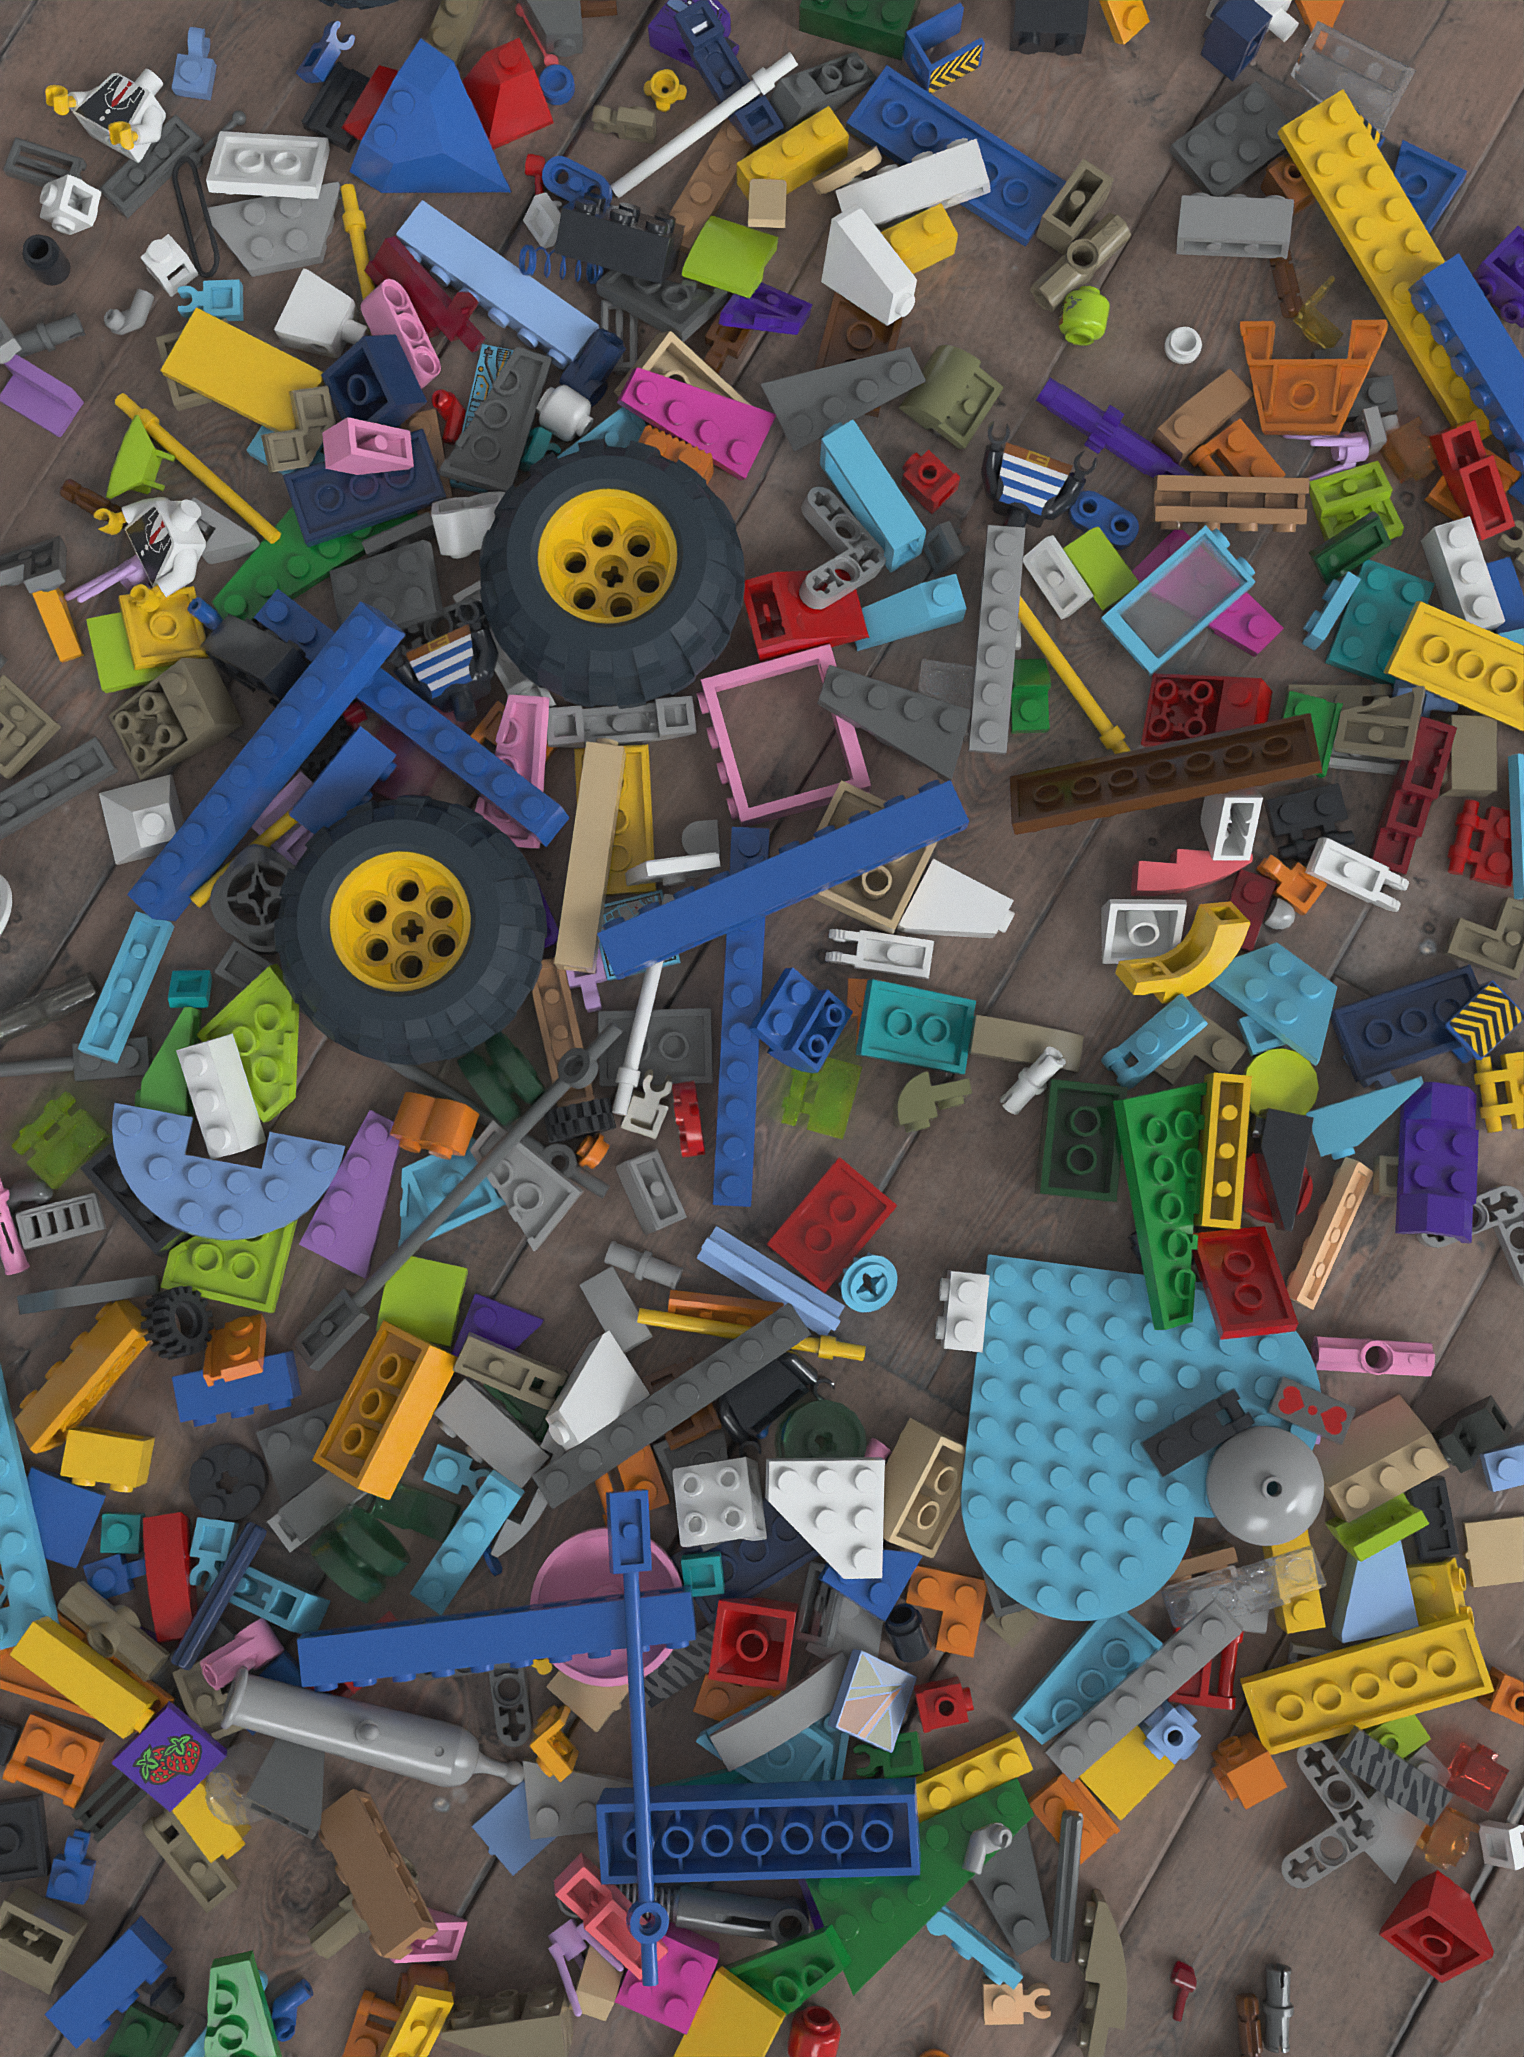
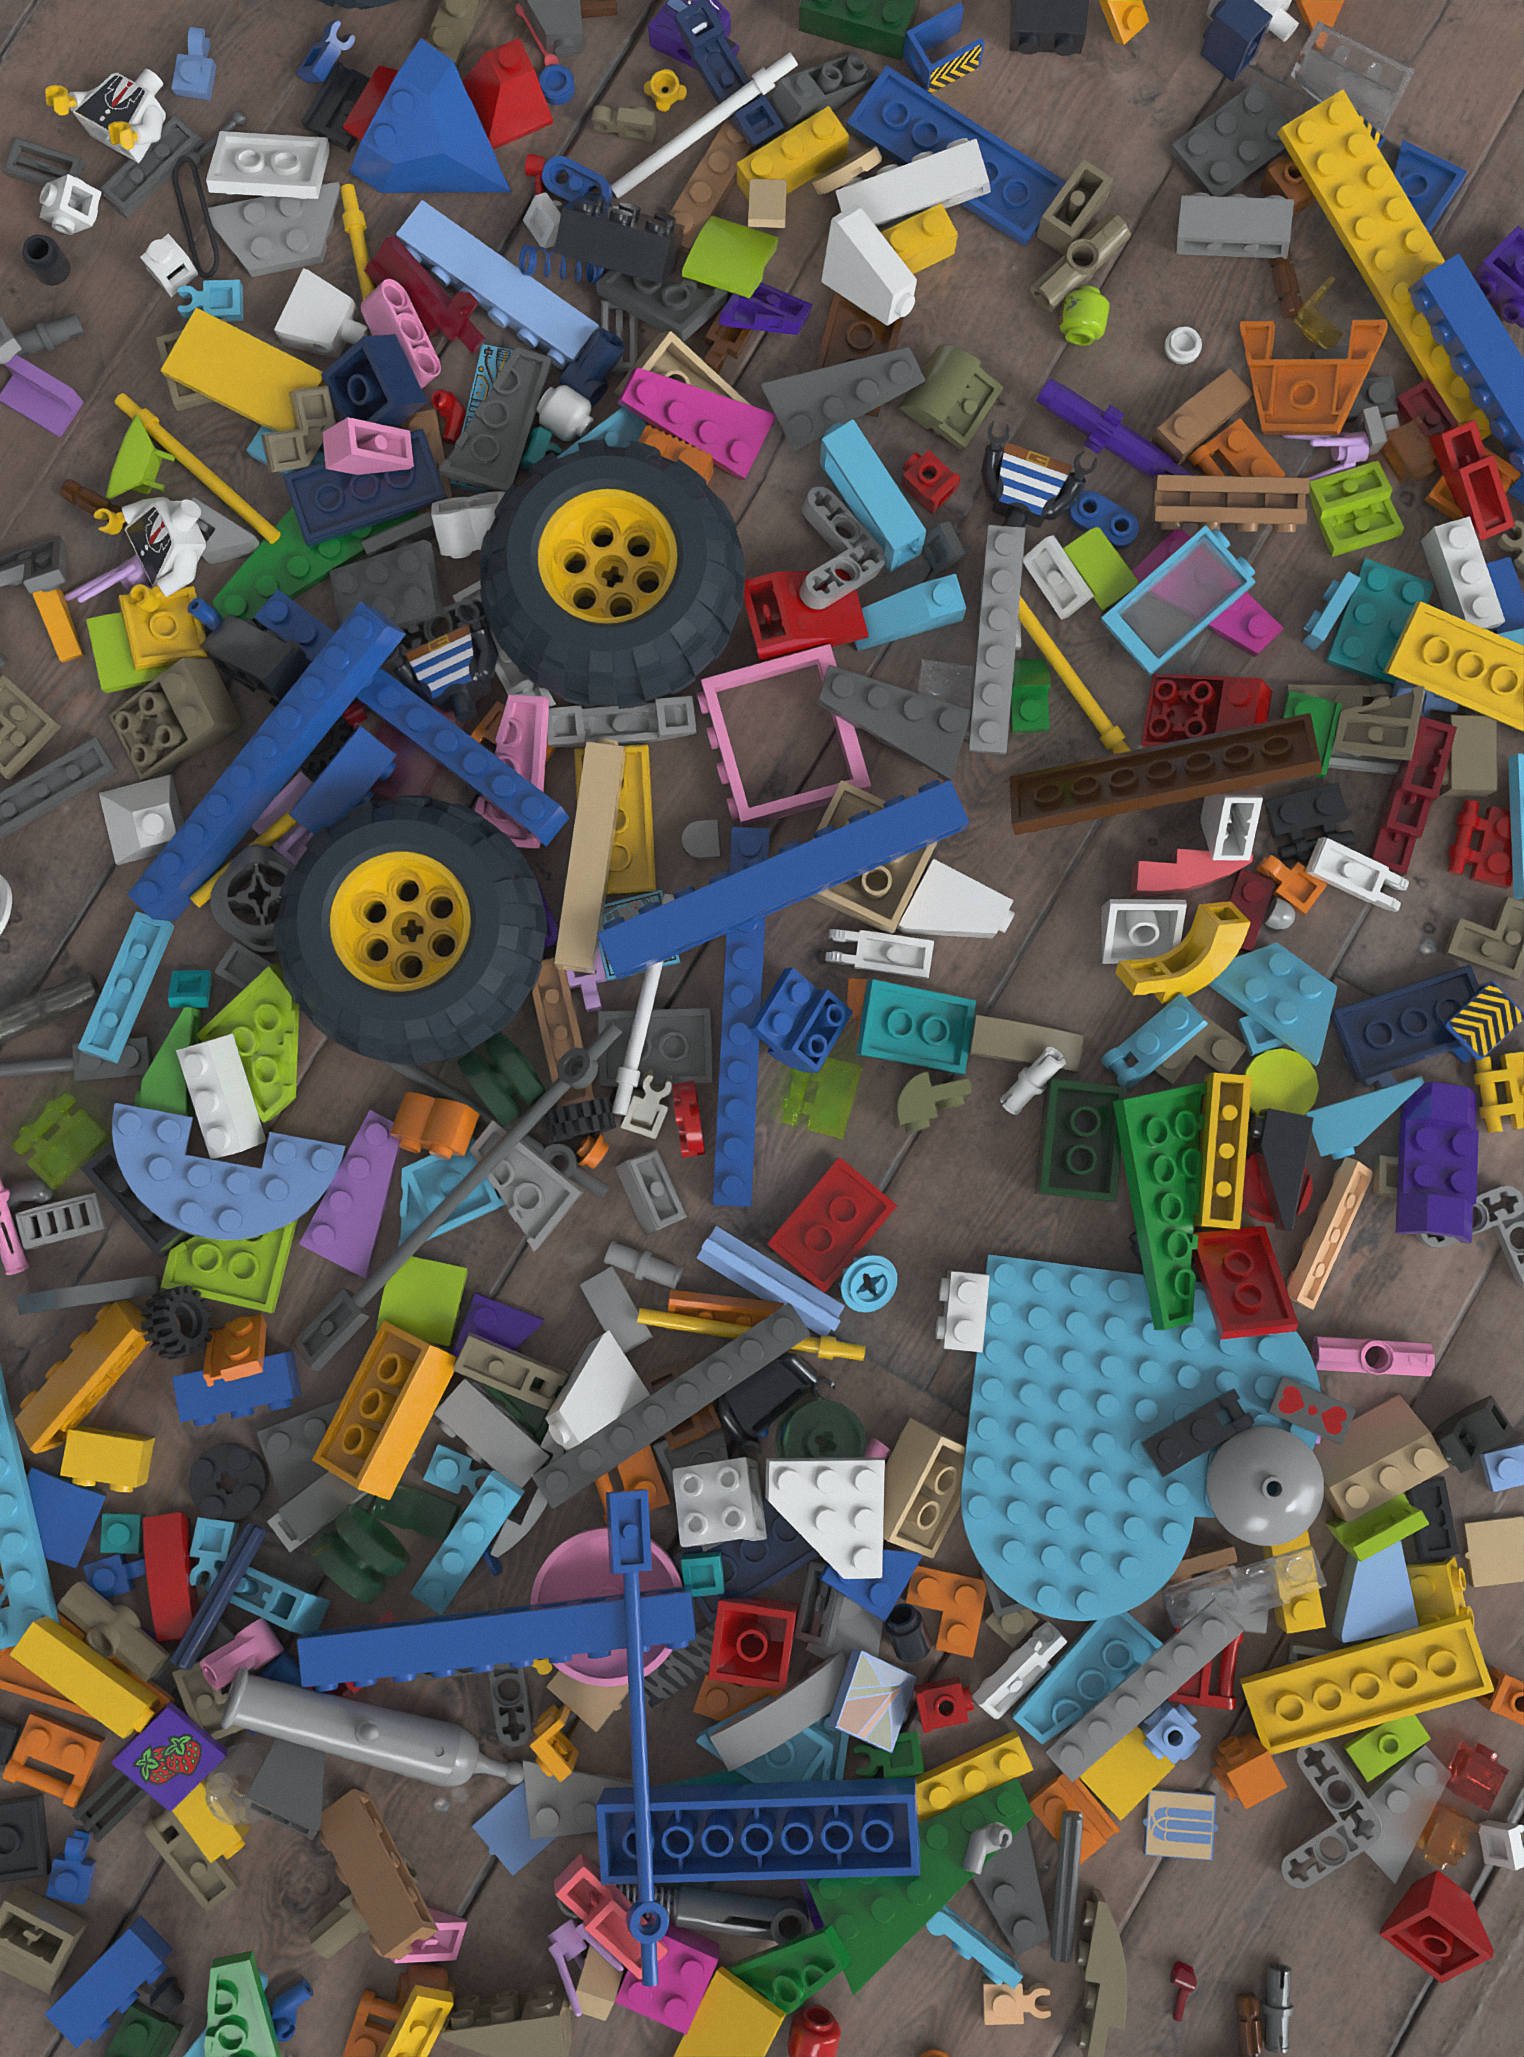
light grey arm [104,289,154,335] -> none
white plate [625,852,721,886] -> none
dark green tile [1308,511,1392,586] -> none
tile [1333,1725,1454,1827] -> none
none -> white hinge [972,1621,1067,1720]
none -> piece [1142,1788,1218,1861]
none -> dark red plate [1396,378,1458,462]

